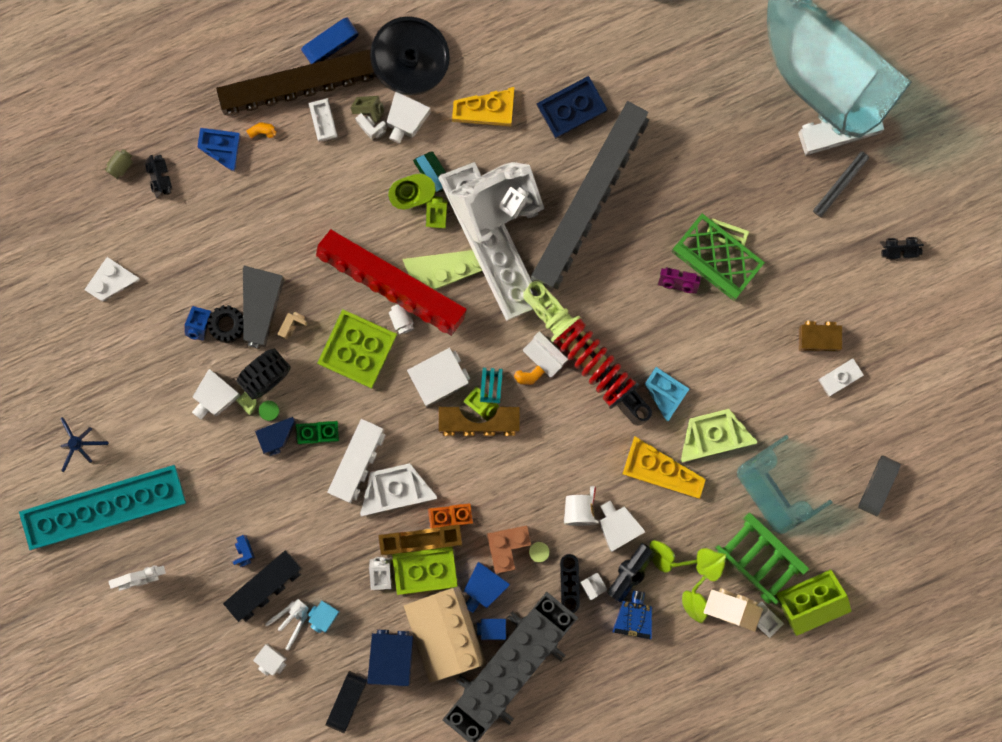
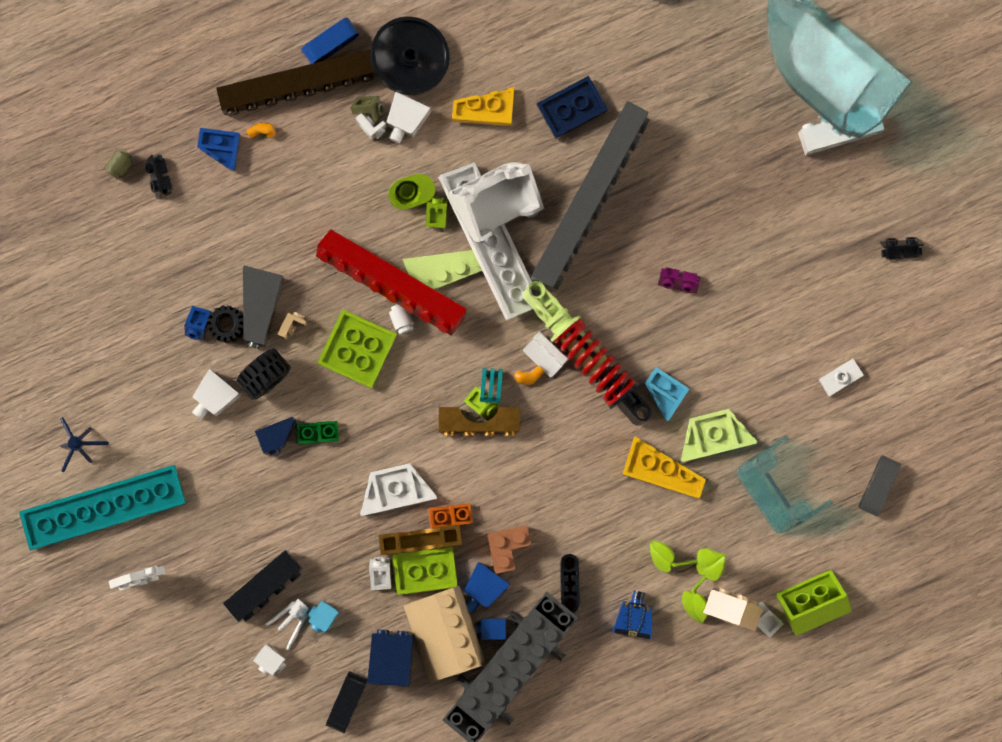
white wing [85,257,140,302] -> none
blue bracket [232,535,255,567] -> none
yellowish green tile [236,392,257,415] -> none
bright green tile [259,401,280,421] -> none
white plate [309,98,338,142] -> none
white brick [327,419,386,503] -> none
white brick [407,348,470,407] -> none
slope [413,151,446,193] -> none
white bracket [498,187,533,219] -> none
yellowish green tile [529,542,549,562] -> none
white hat [564,486,599,526] -> none
white bracket [580,573,607,600] -> none
white torso [599,500,645,552] -> none
black piece [607,543,656,603] -> none
bright green fence [672,213,765,301] -> none
yellowish green tile [705,218,749,250] -> none
bright green fence [715,512,809,604] -> none
pearl gold brick [799,321,842,352] -> none
dark grey axle [813,152,869,217] -> none

